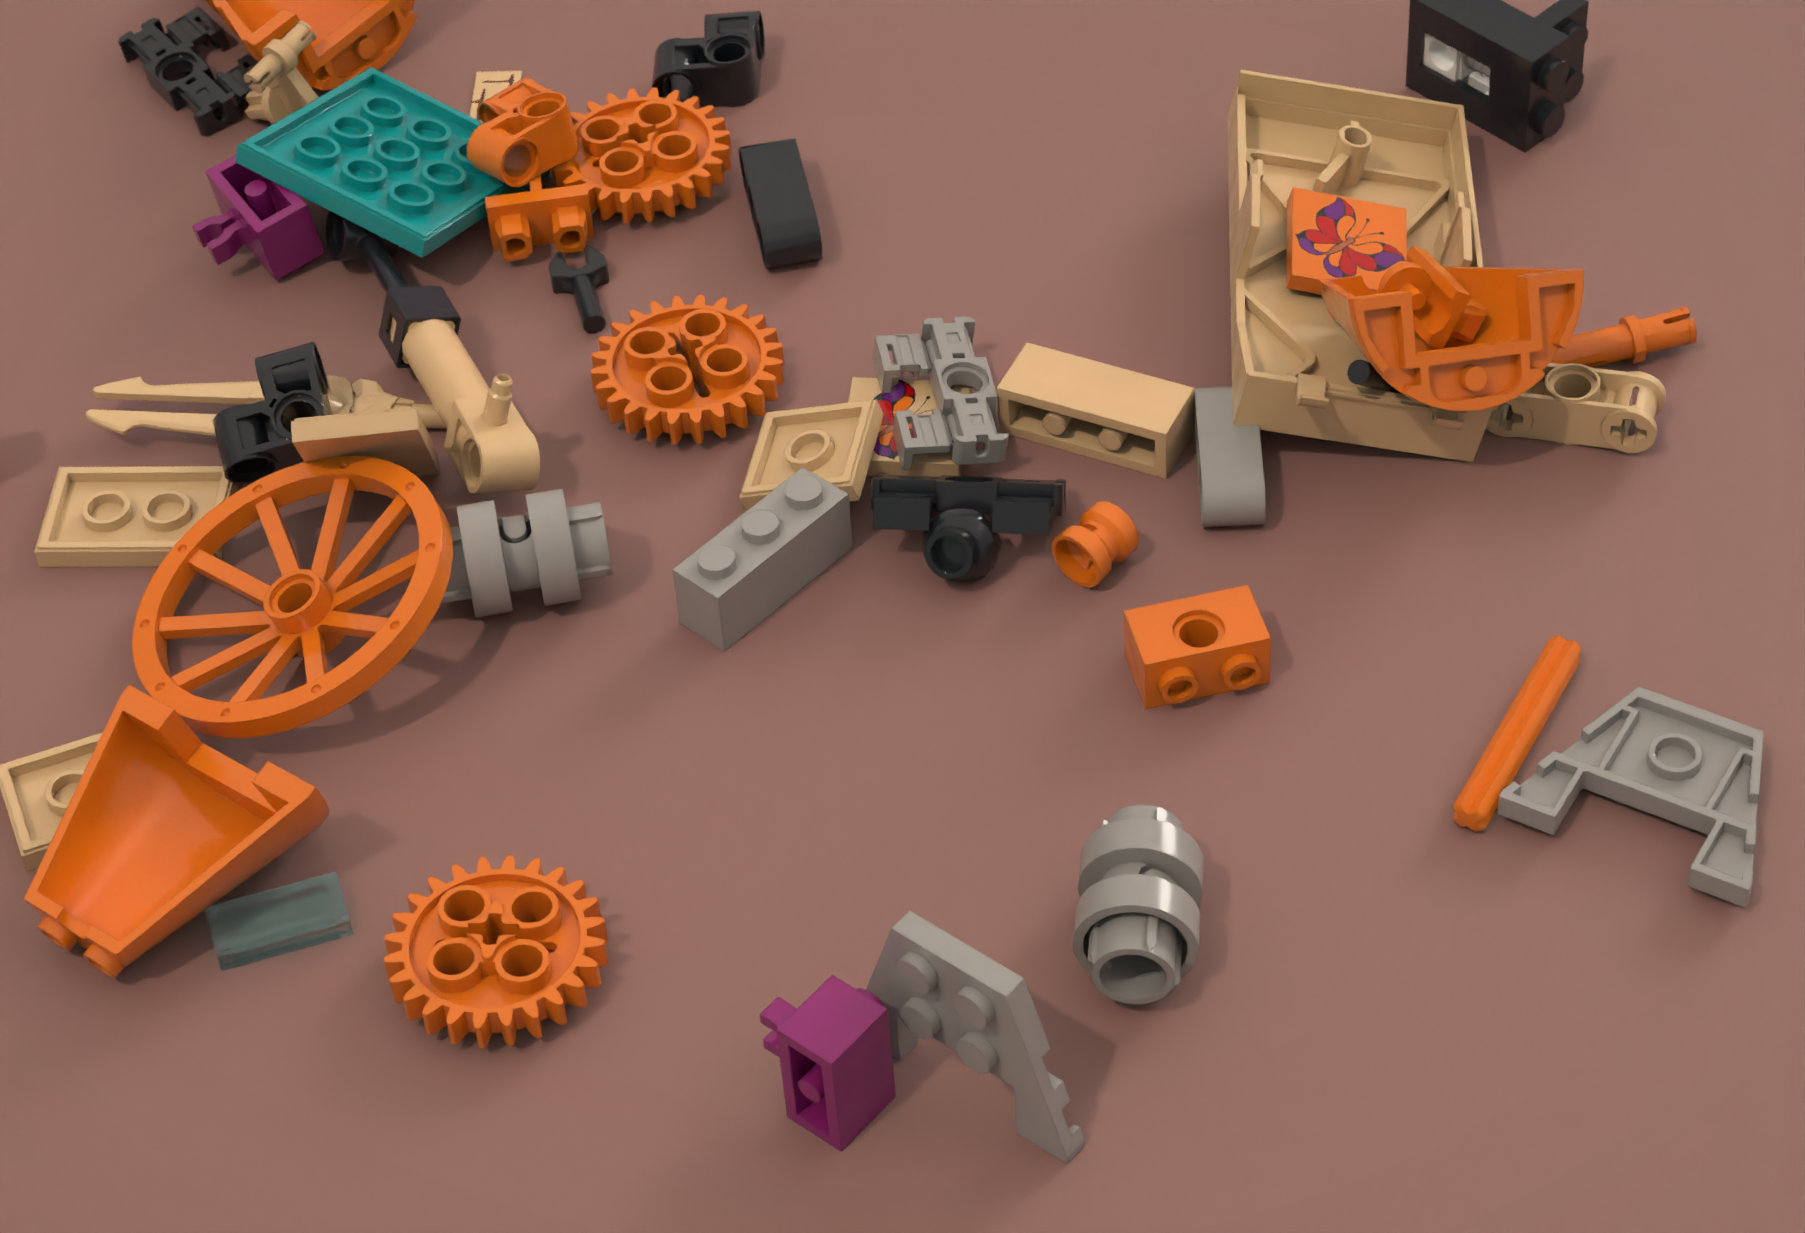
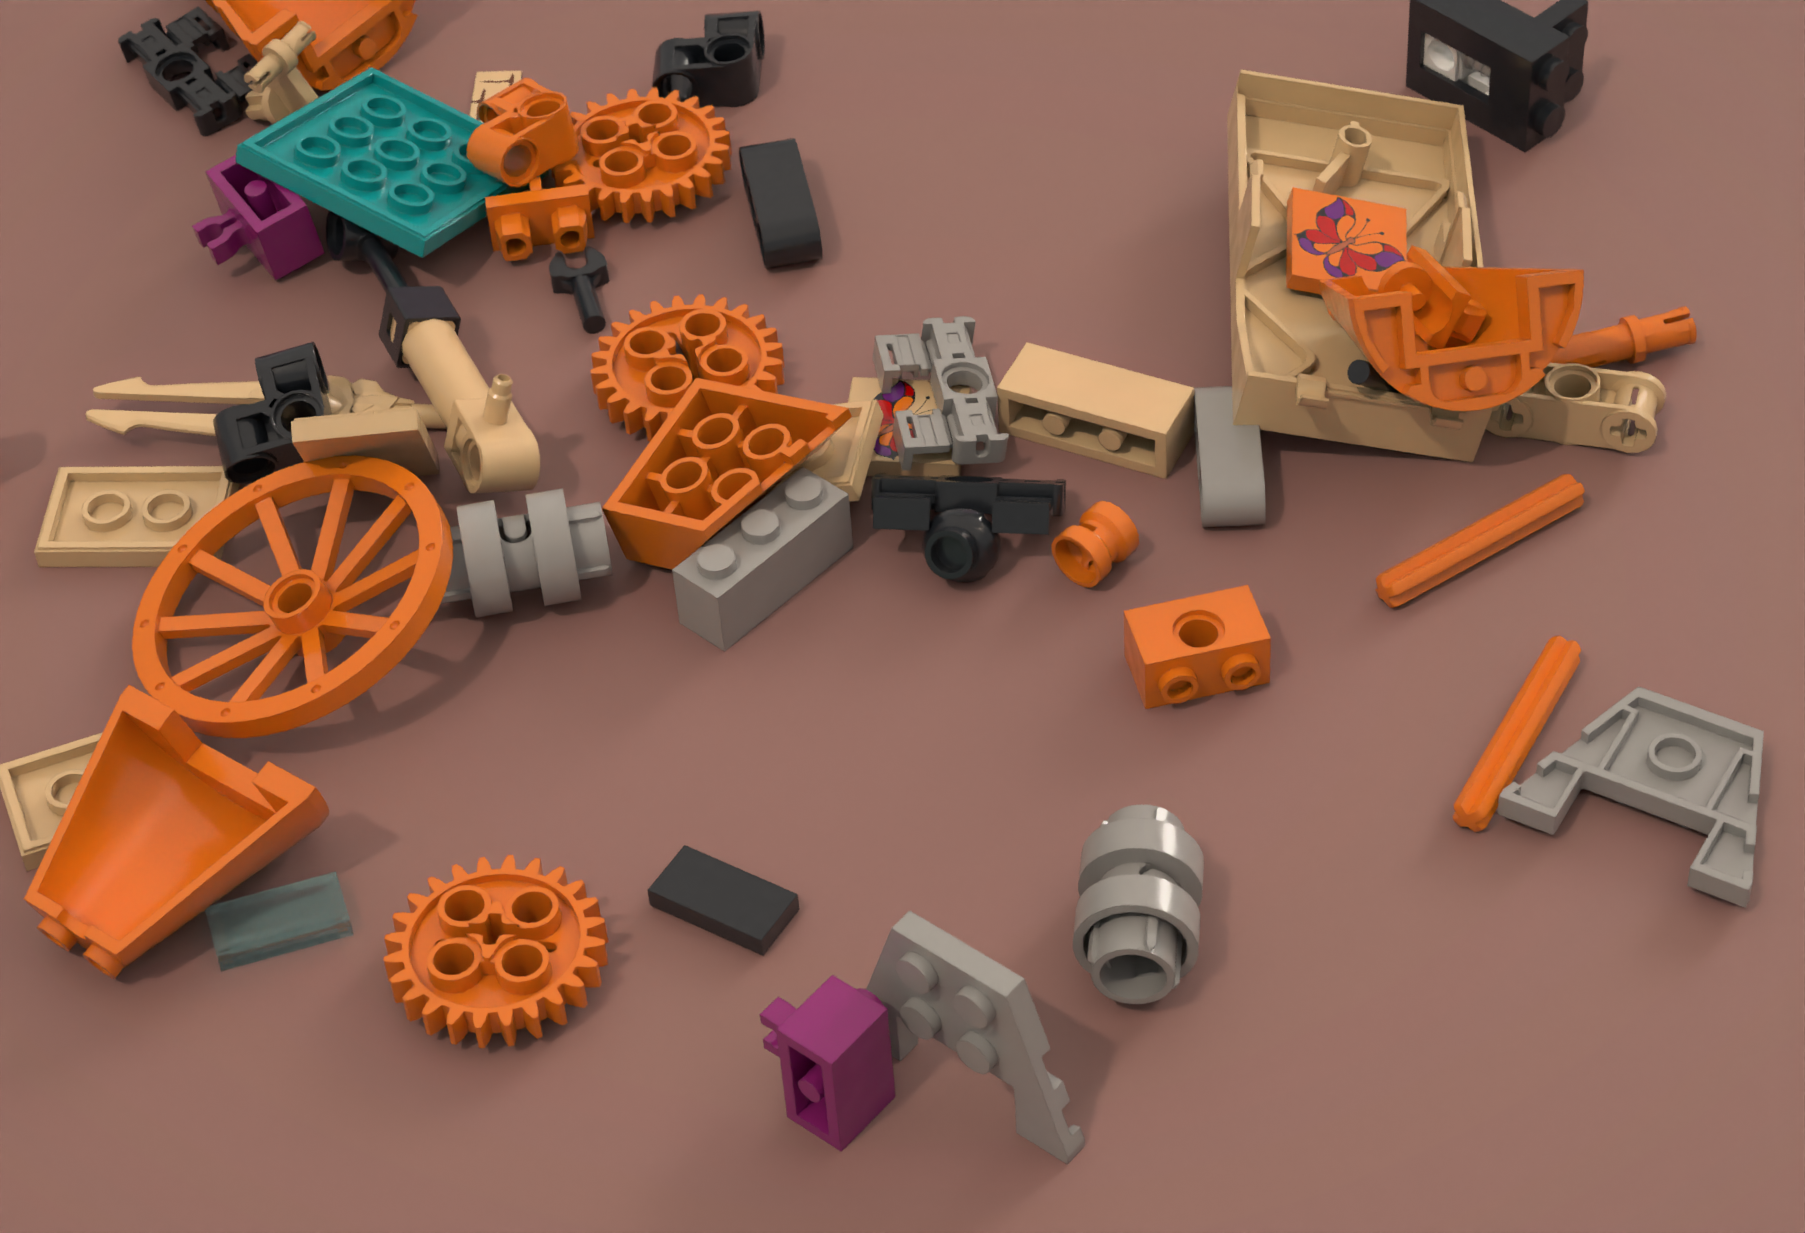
none -> orange wedge [602,378,852,570]
none -> black tile [648,845,800,955]
none -> orange axle [1375,474,1585,608]

